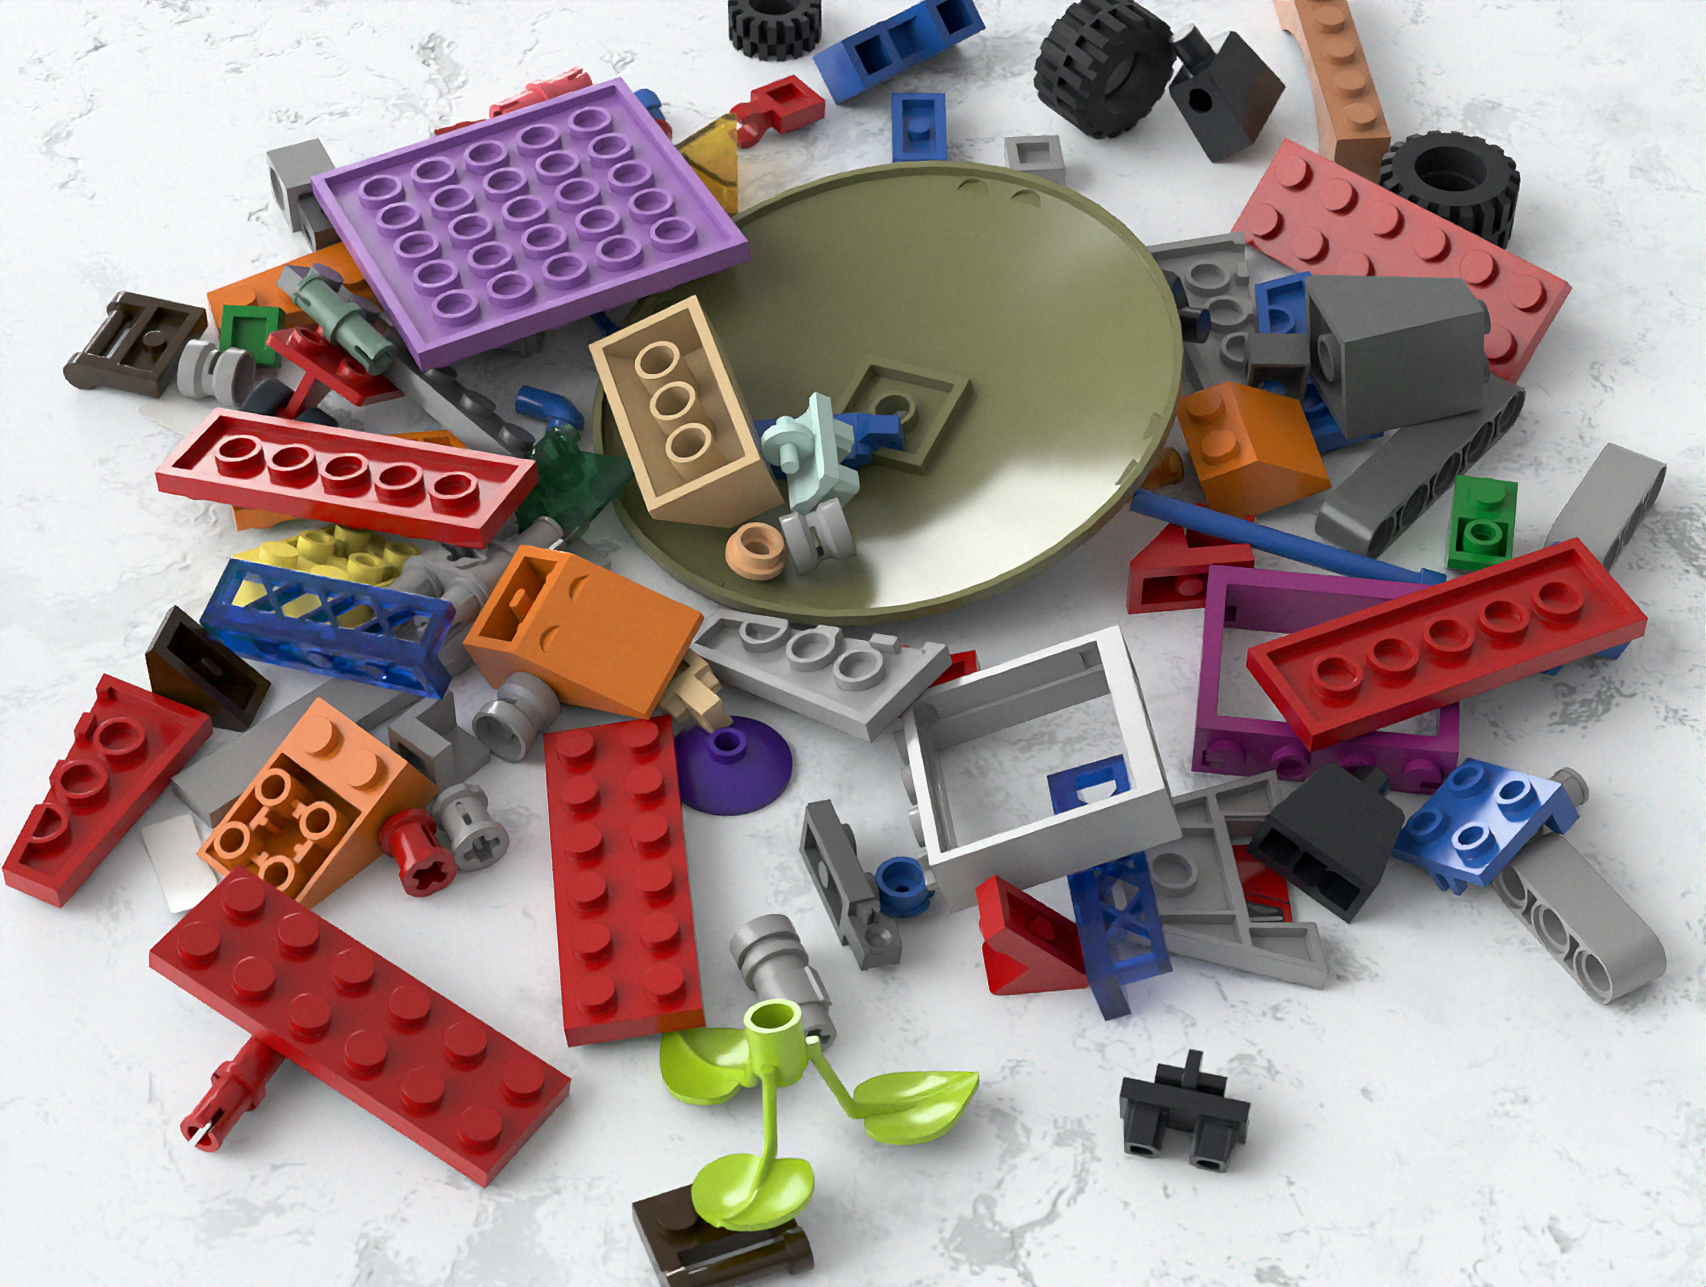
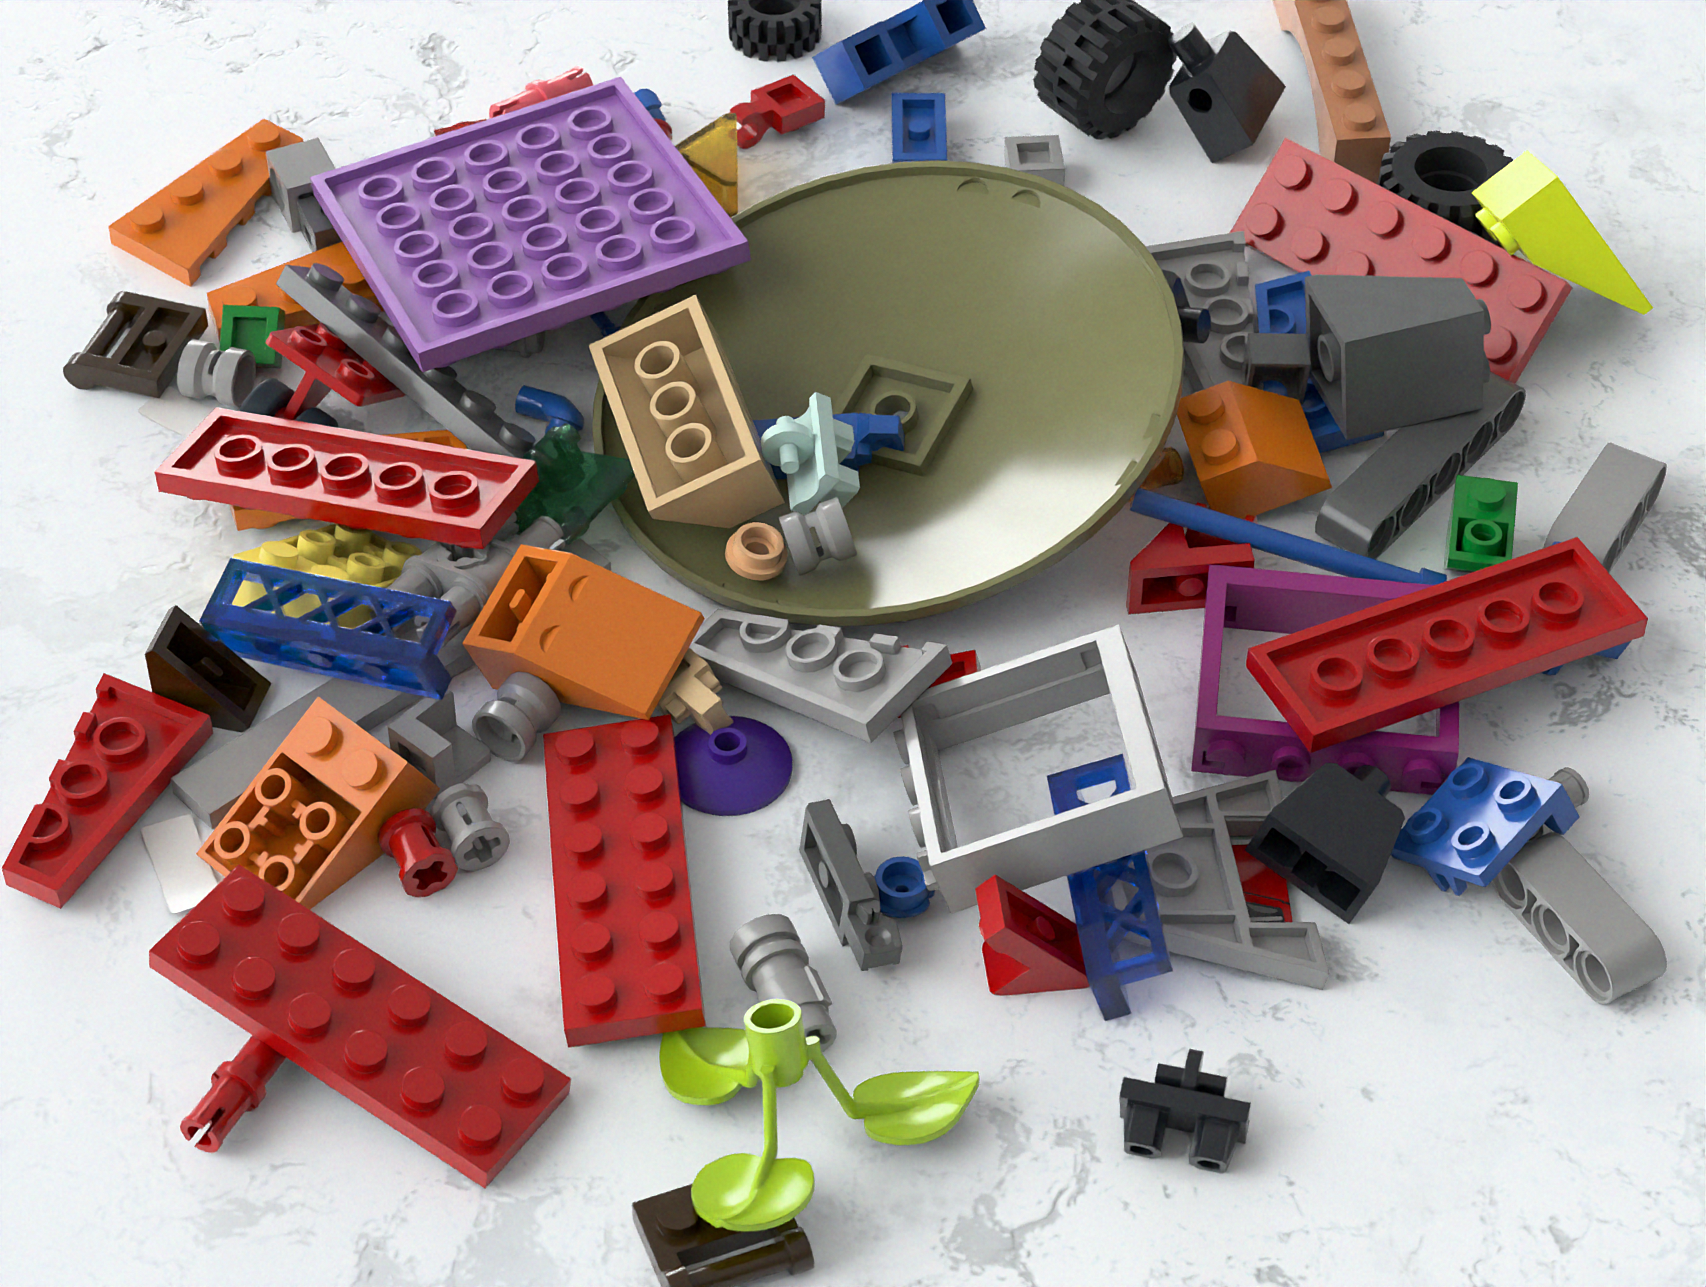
sand green pin [291,274,398,376] -> none
none -> orange wing [108,118,303,287]
none -> neon yellow slope [1472,150,1653,315]

